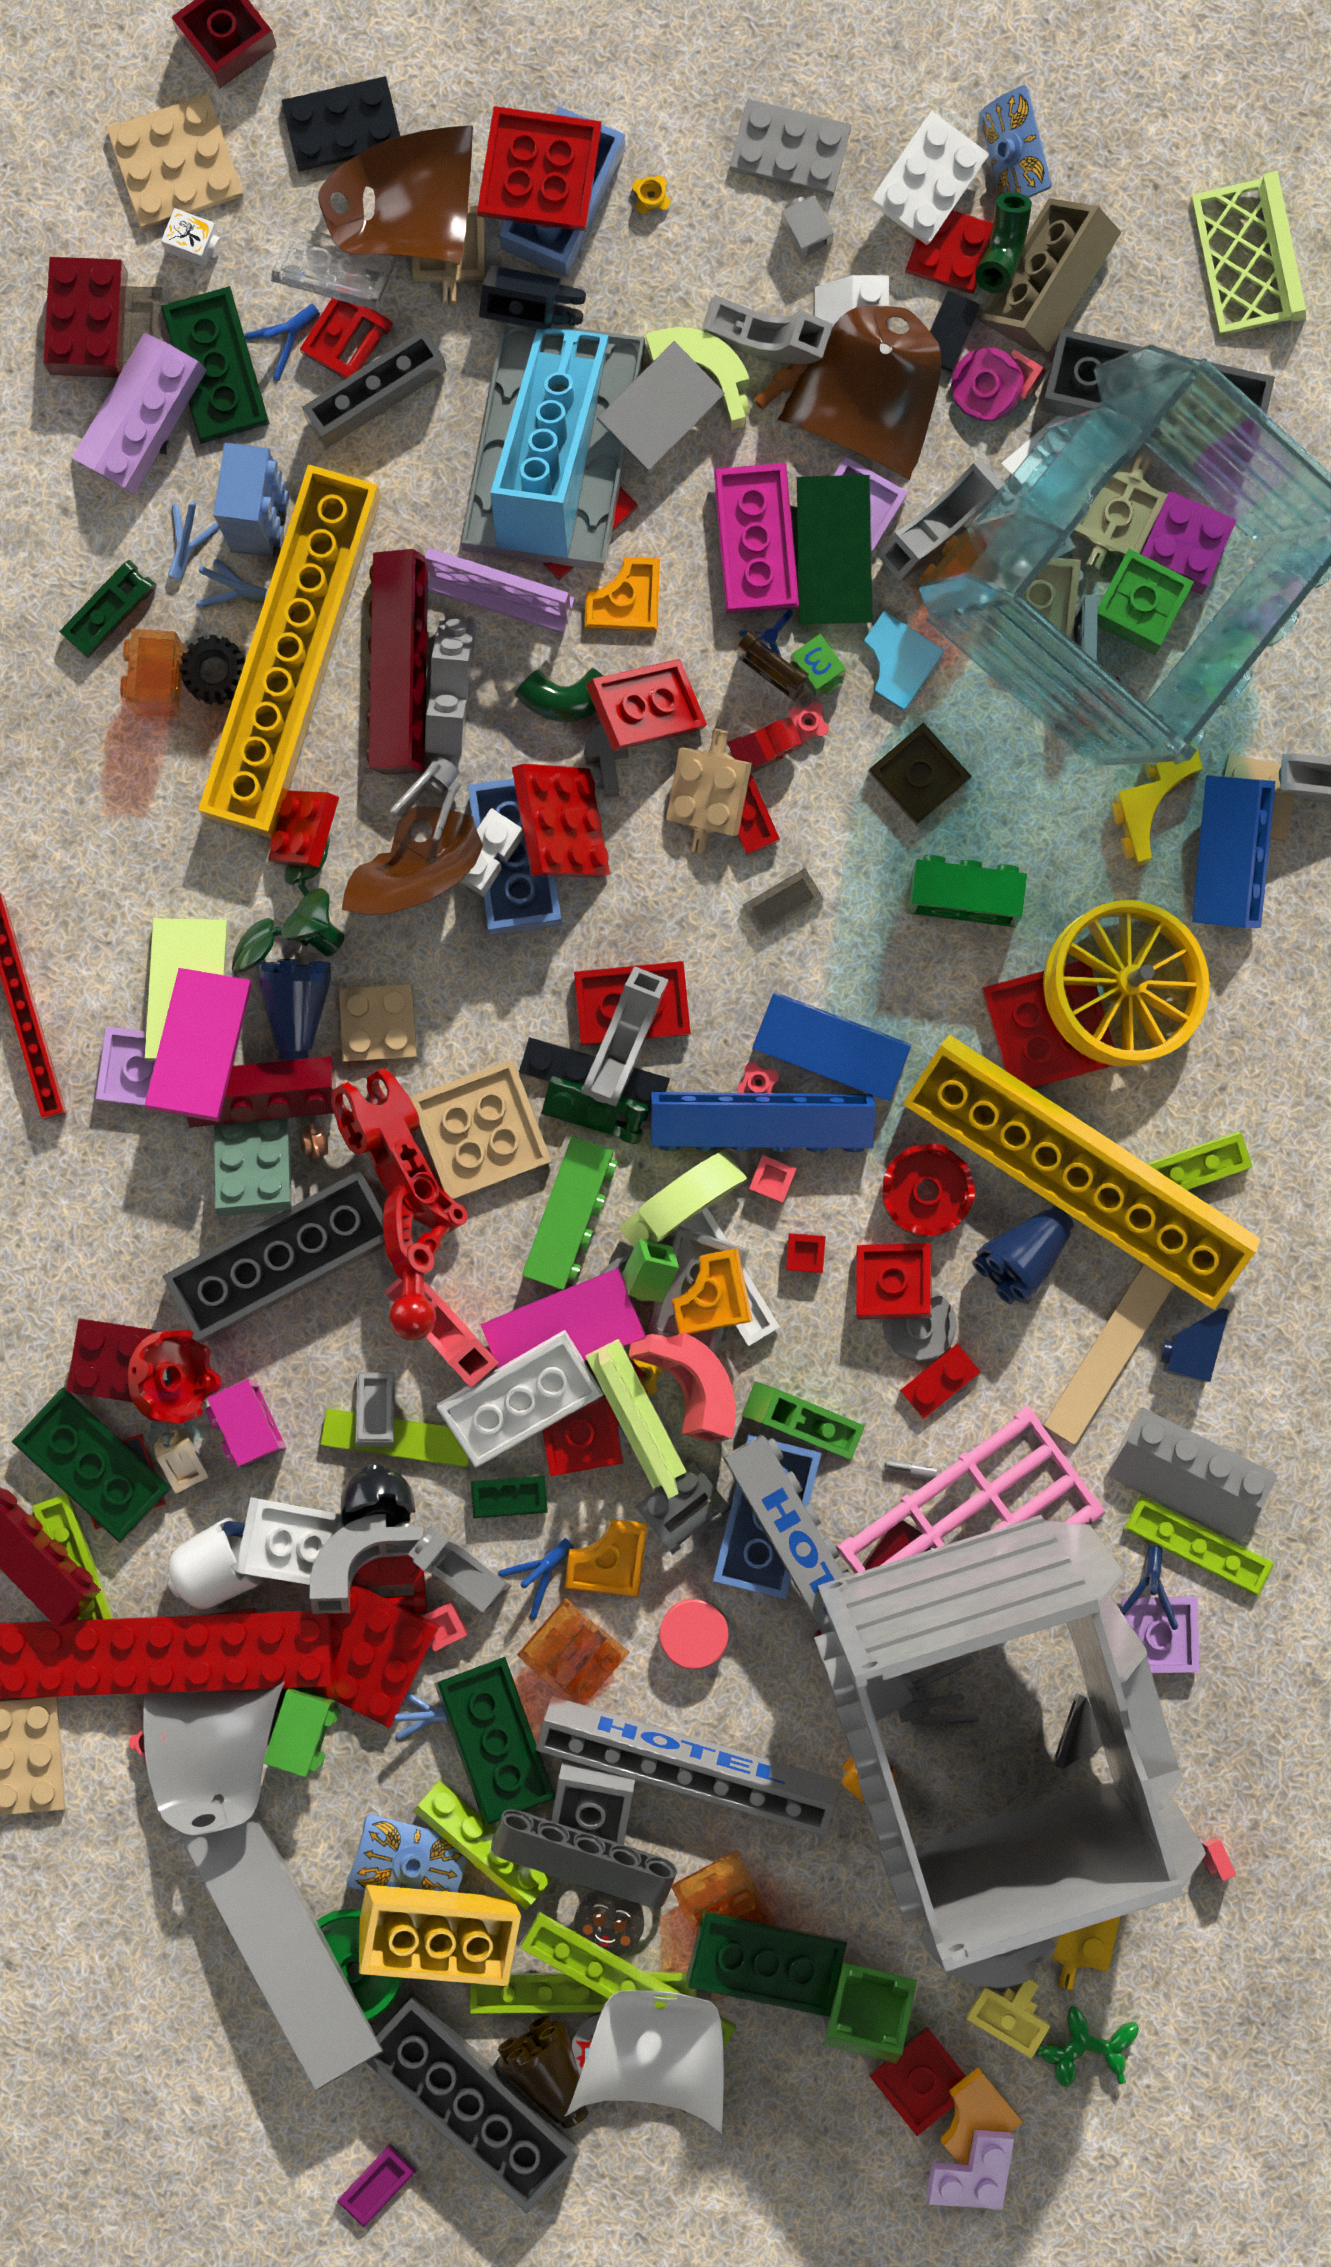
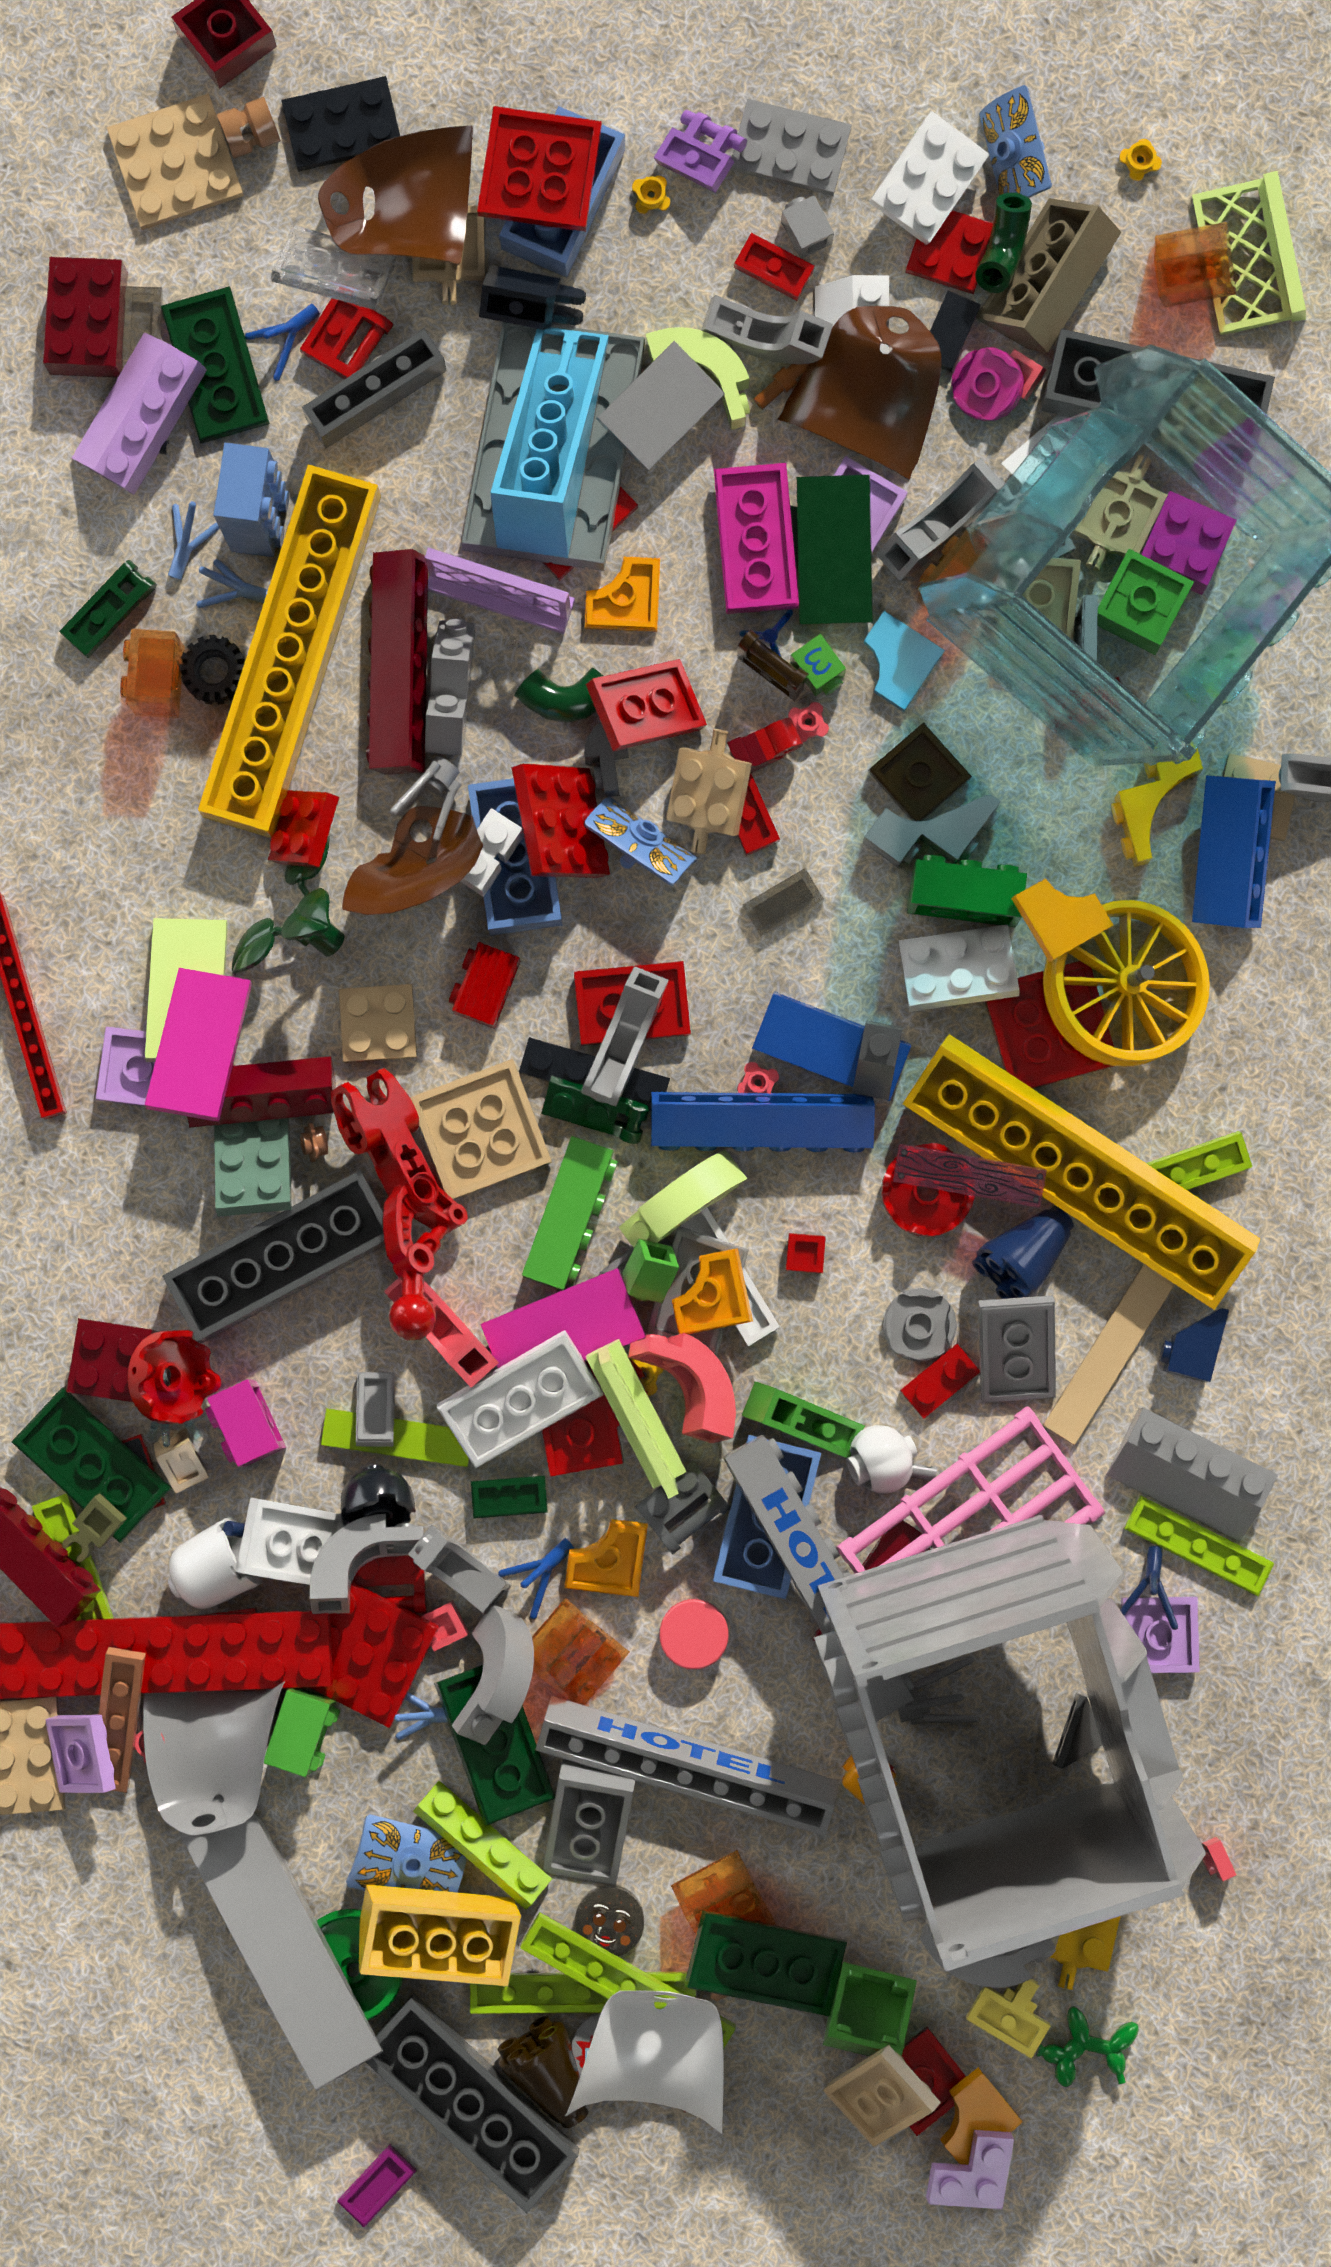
white brick [161,208,221,267] -> none
dark blue cone [258,958,331,1060] -> none
dark grey beam [491,1810,677,1908] -> none
coral plate [749,1155,797,1204] -> none
red plate [856,1243,932,1320] -> none
none -> lavender plate [45,1715,116,1793]
none -> olive plate [62,1493,127,1562]
none -> nougat plate [98,1647,146,1793]
none -> medium nougat wheel [216,97,281,159]
none -> red brick [449,942,521,1029]
none -> light grey arch [452,1604,534,1745]
none -> medium blue shield [584,797,699,886]
none -> medium lavender plate [654,110,747,193]
none -> red plate [734,232,815,301]
none -> tan plate [823,2045,941,2147]
none -> white plant [846,1425,918,1494]
none -> dark grey slope [852,1020,903,1100]
none -> light grey arch [863,795,1001,868]
none -> clear pink tile [893,1144,1047,1208]
none -> white plate [899,925,1019,1012]
none -> light grey tile [978,1295,1056,1403]
none -> light orange tile [1011,878,1113,963]
none -> yellow plate [1119,139,1162,181]
none -> clear orange slope [1154,222,1237,308]

